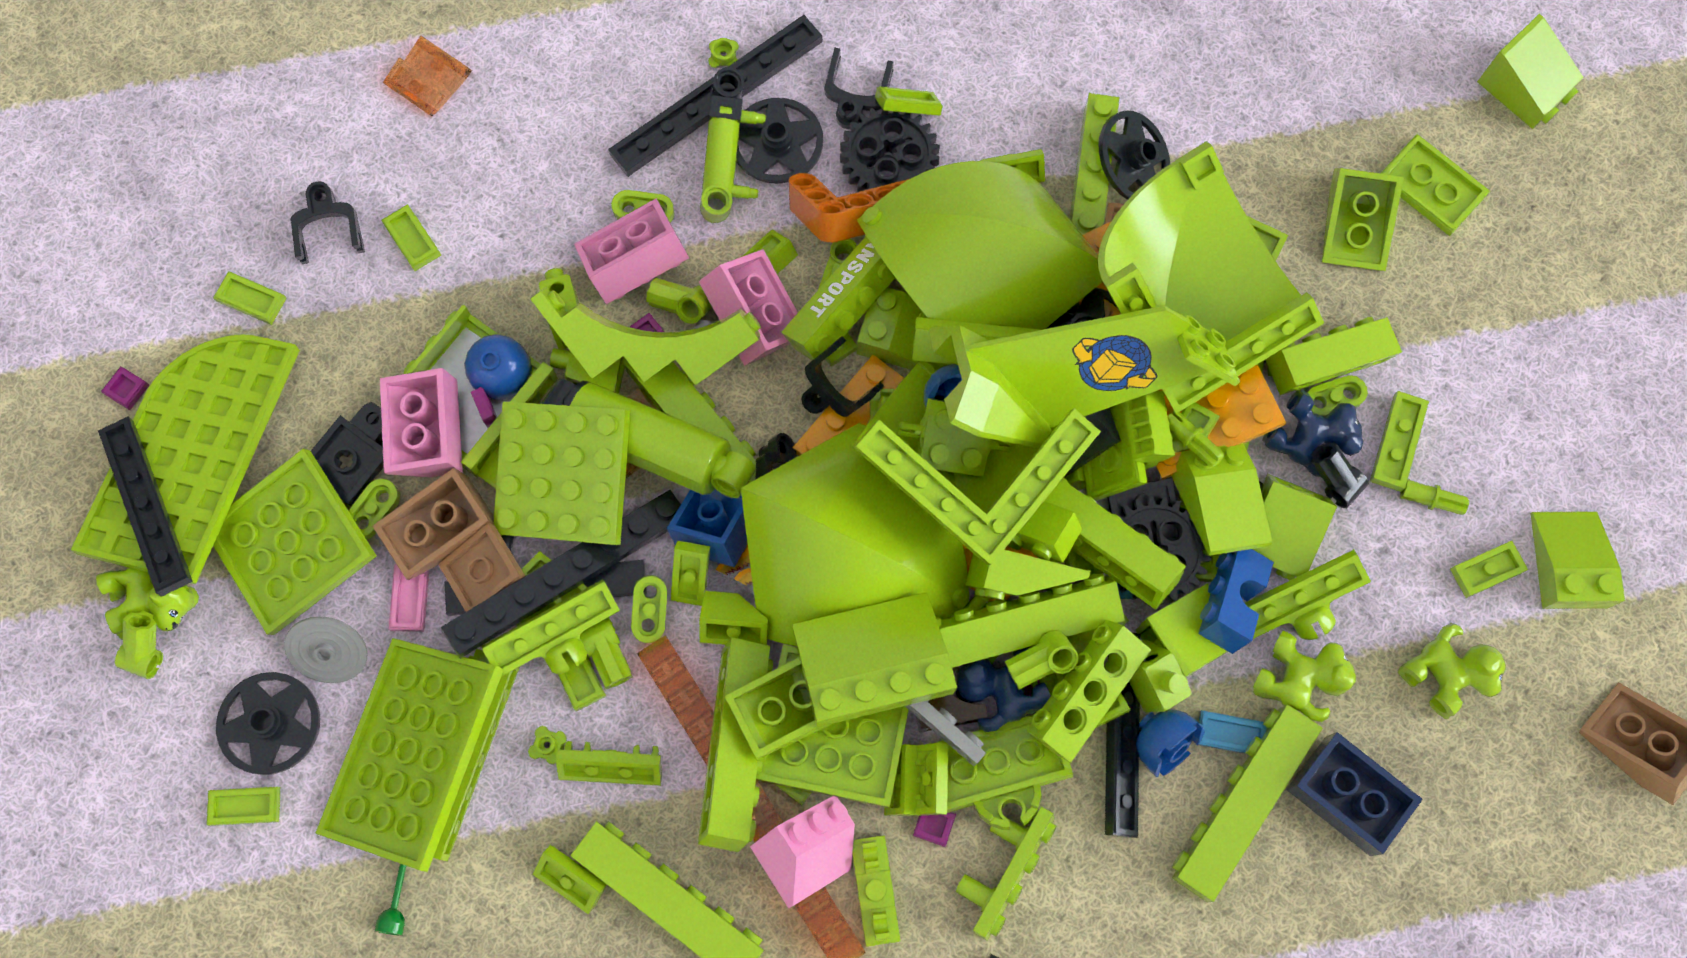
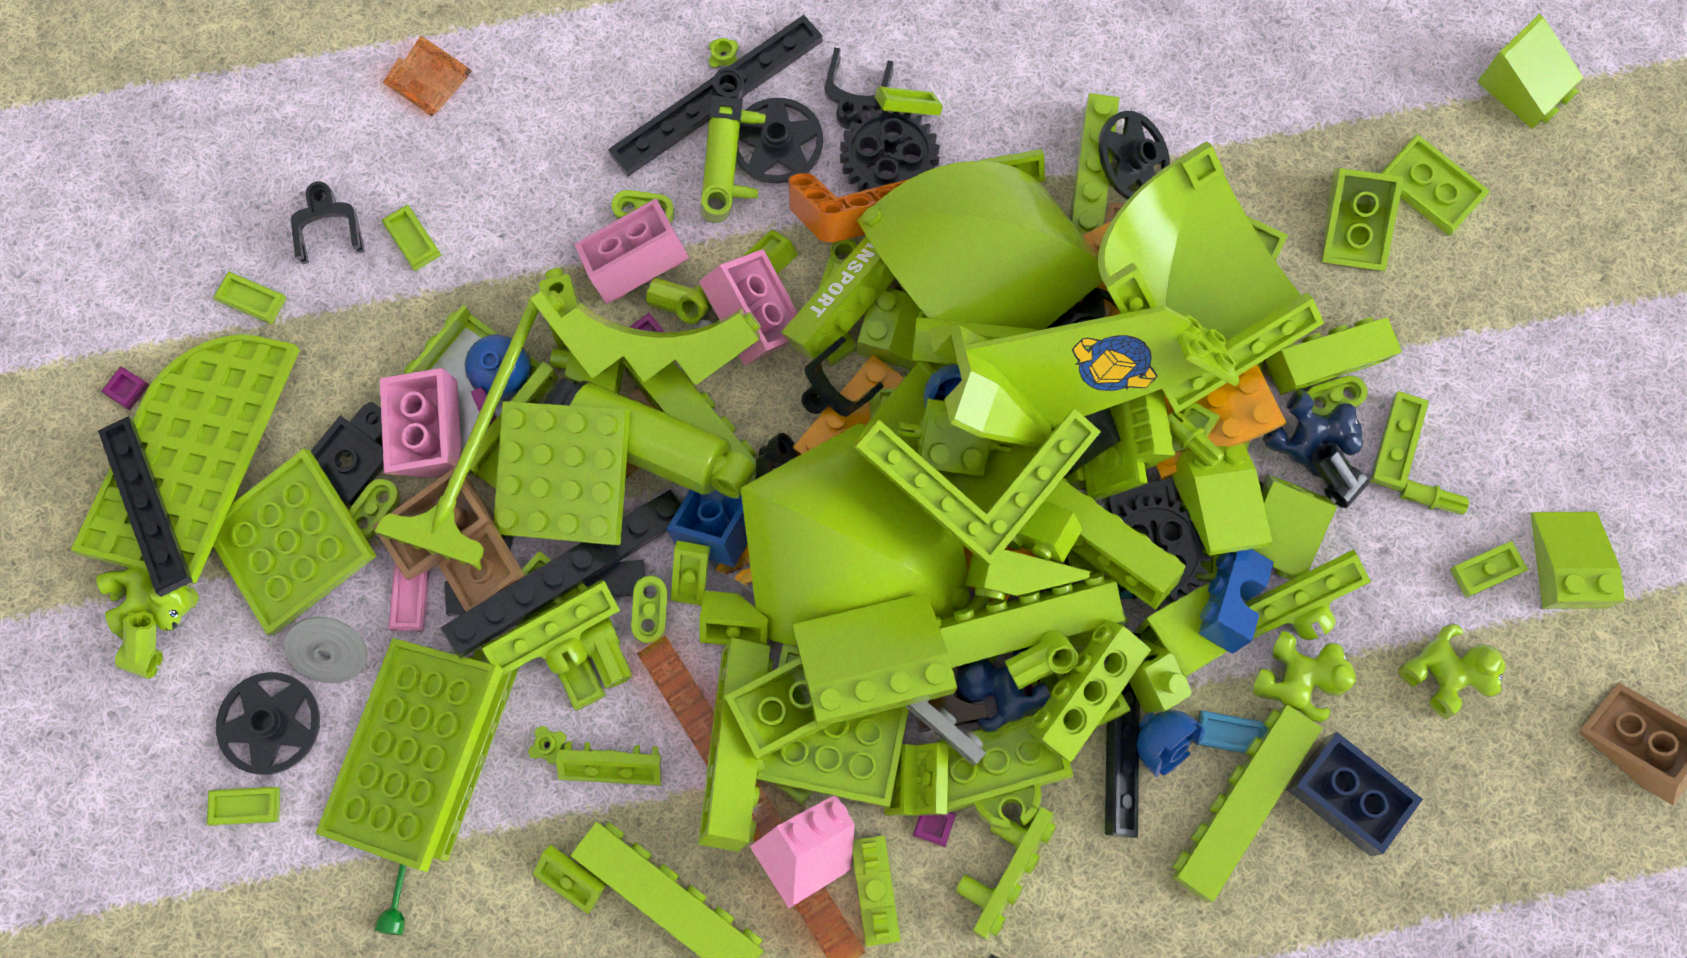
none -> lime piece [374,293,539,570]

